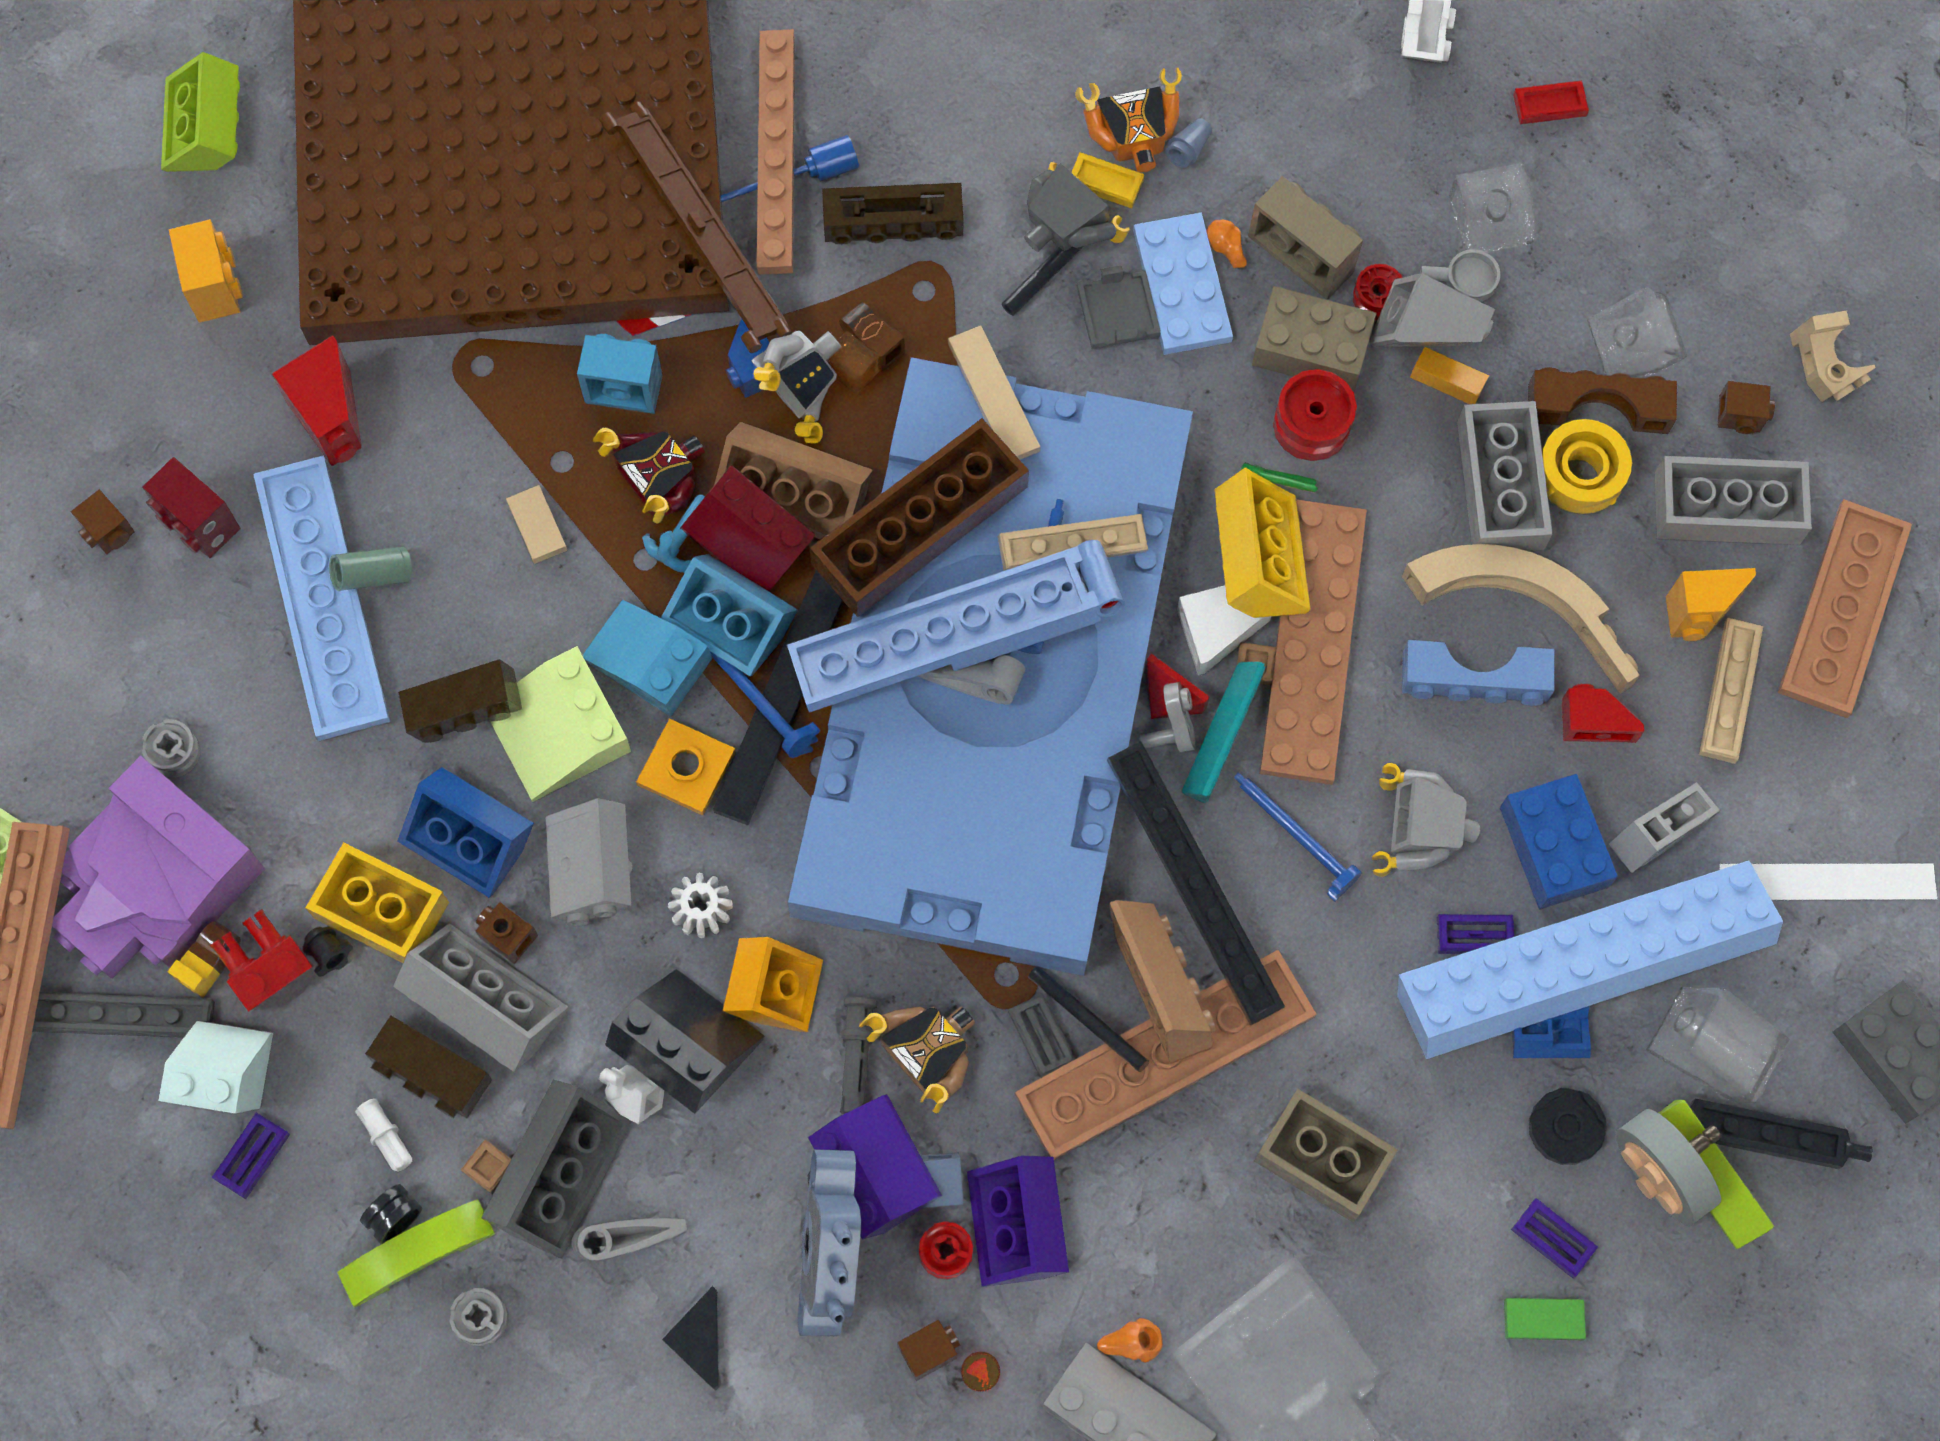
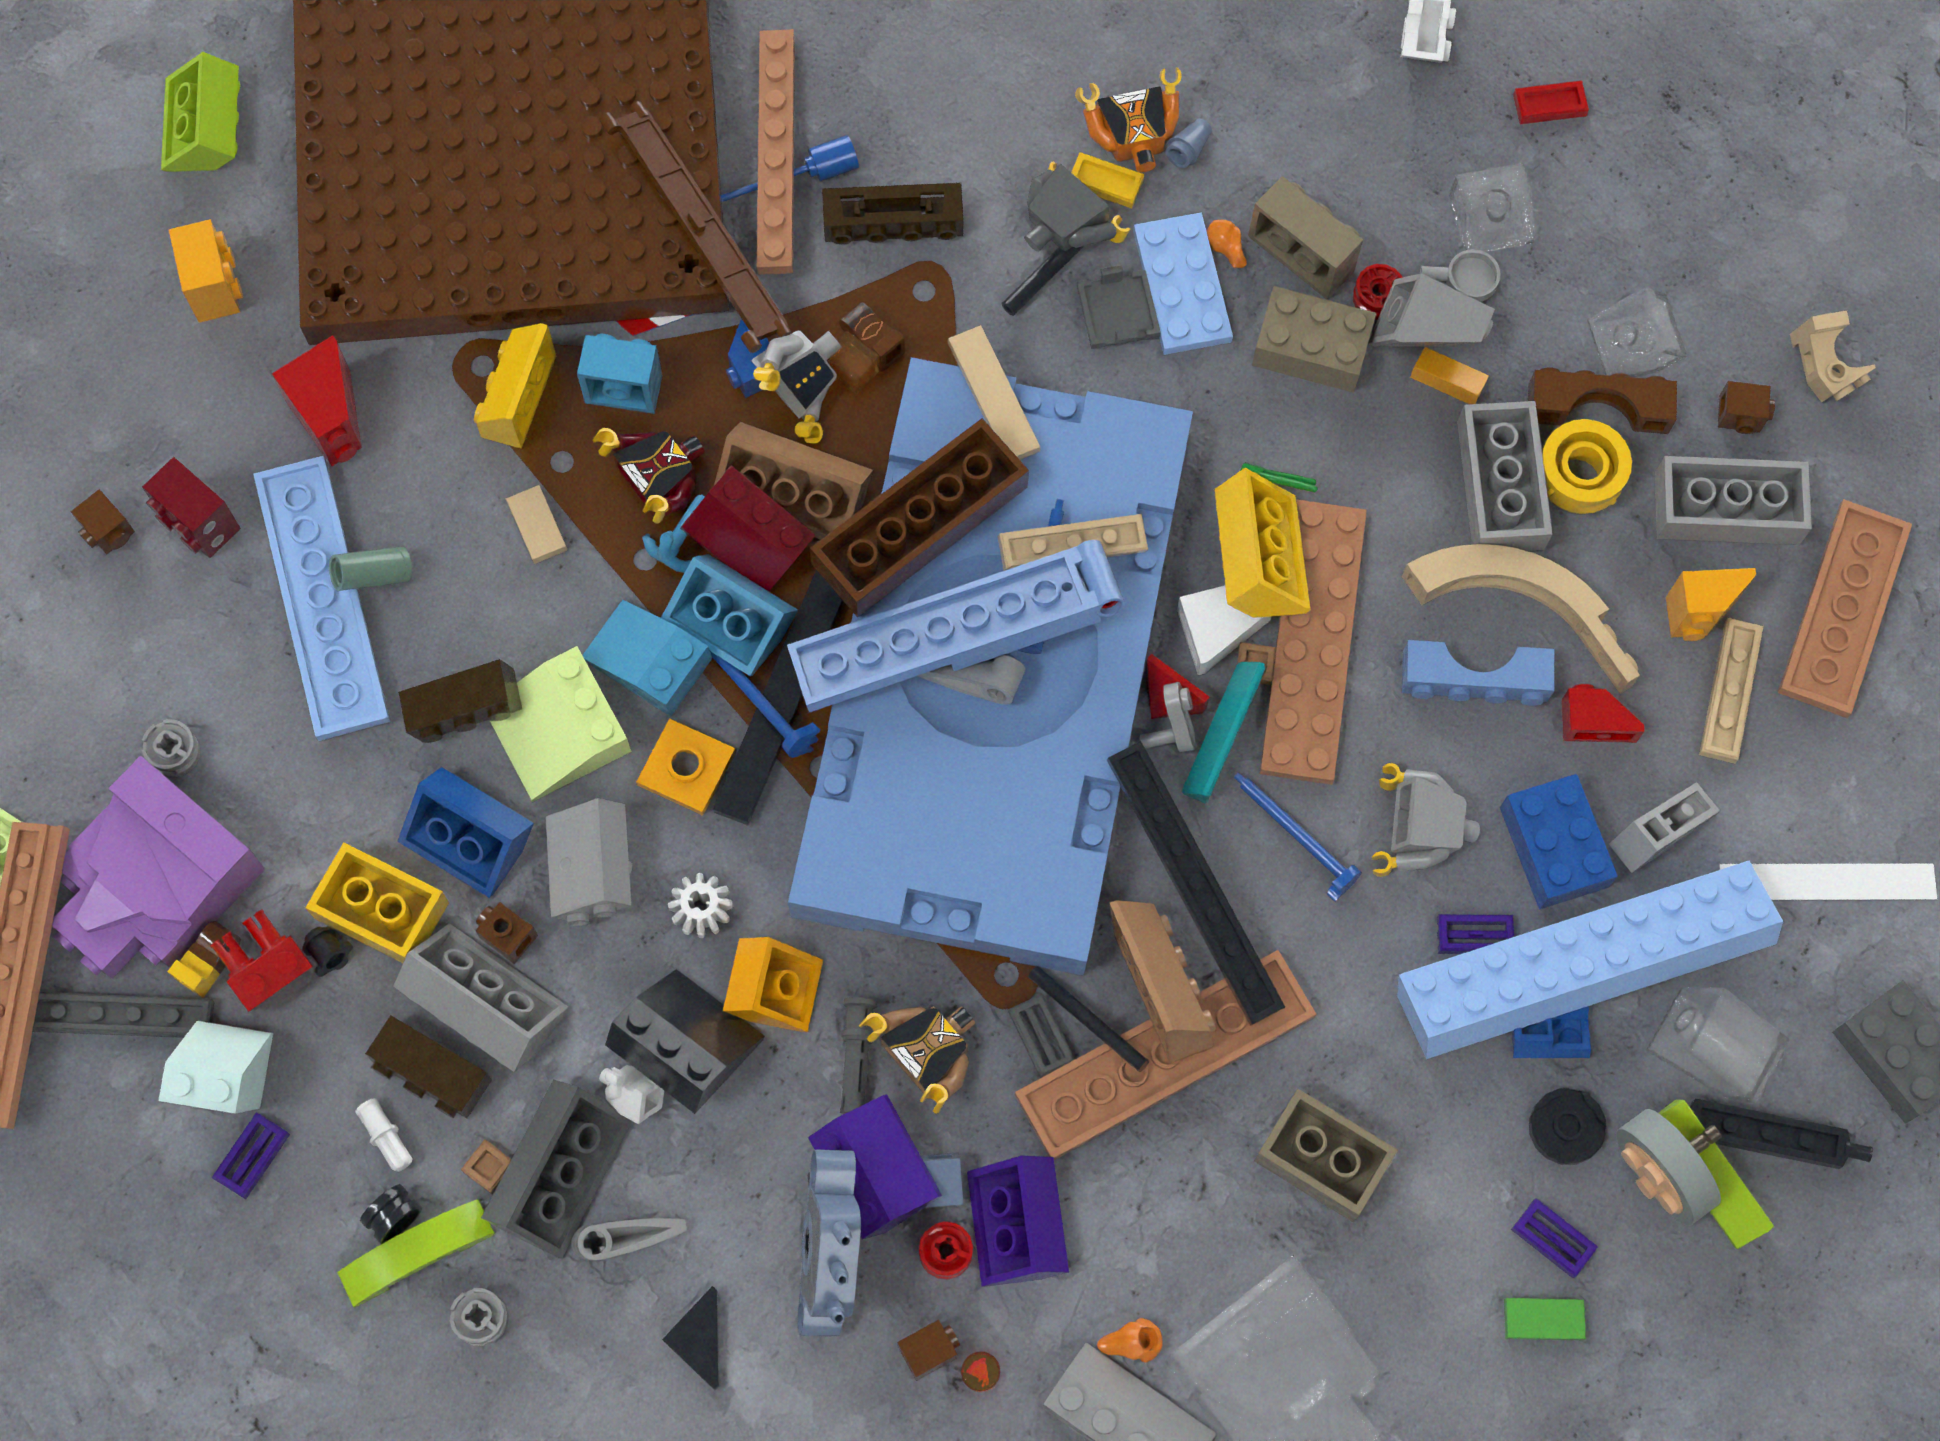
red wheel [1273,369,1357,461] -> none
none -> yellow slope [474,323,556,449]

